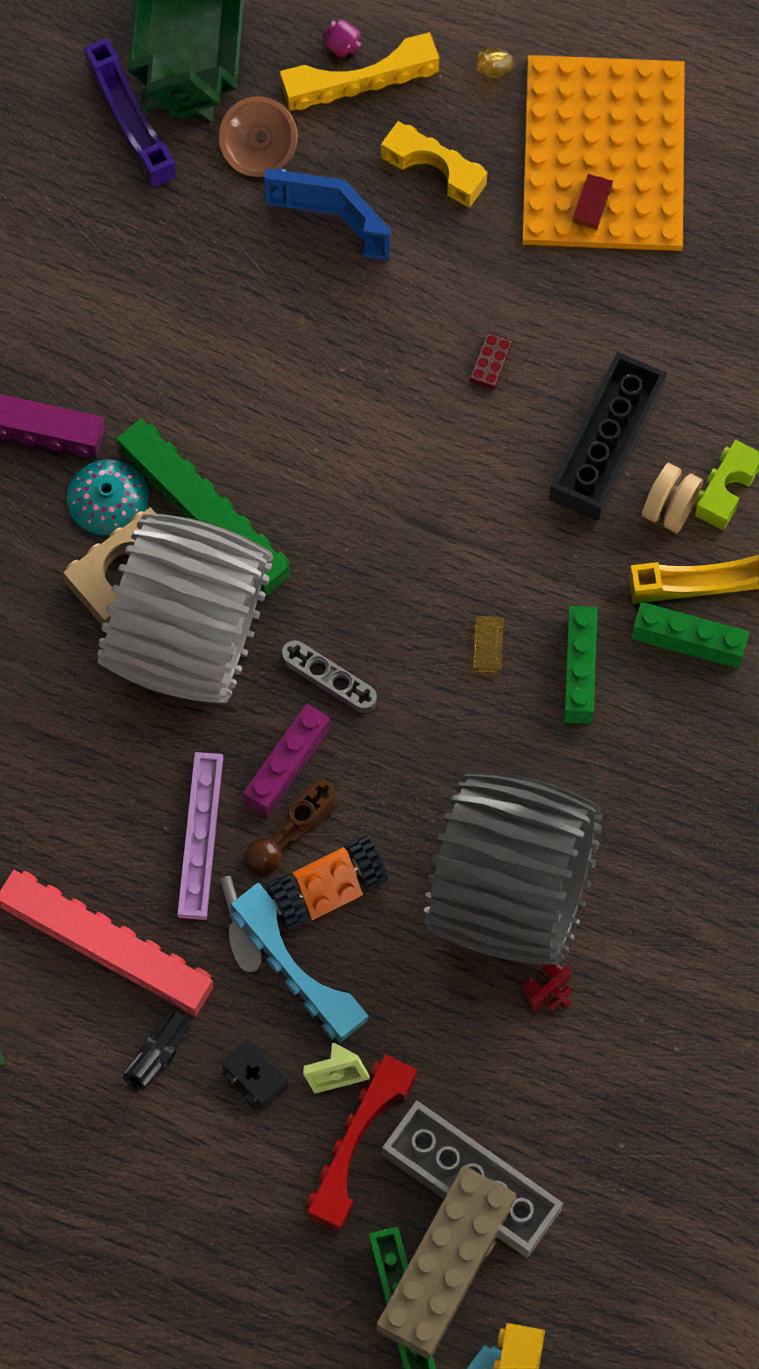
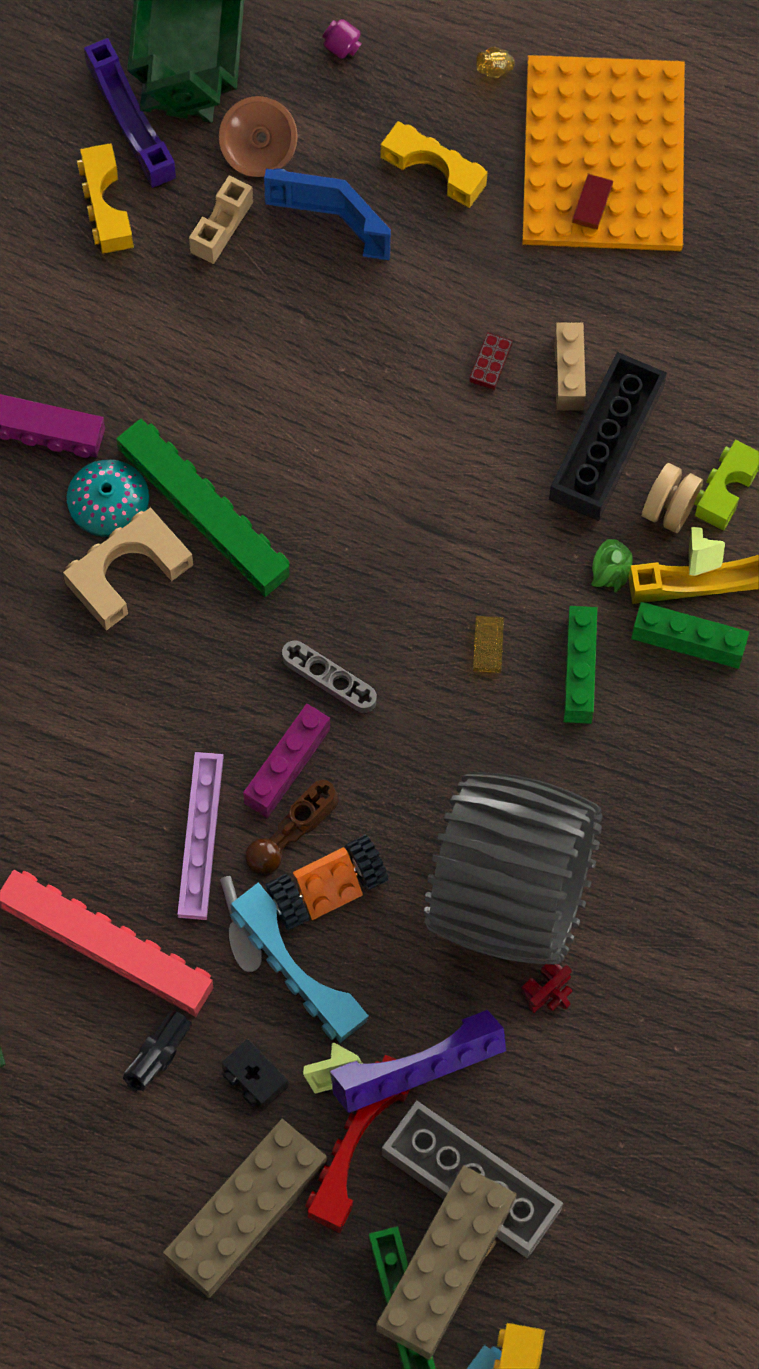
light grey wheel [98,514,273,703] -> none
yellow arch [280,32,440,111] -> none
none -> yellow arch [77,143,134,254]
none -> dark tan brick [163,1119,327,1298]
none -> tan arch [189,175,253,264]
none -> dark purple arch [330,1010,506,1113]
none -> tan arch [554,323,586,410]
none -> bright green hat [591,539,633,593]
none -> yellowish green slope [688,527,725,576]

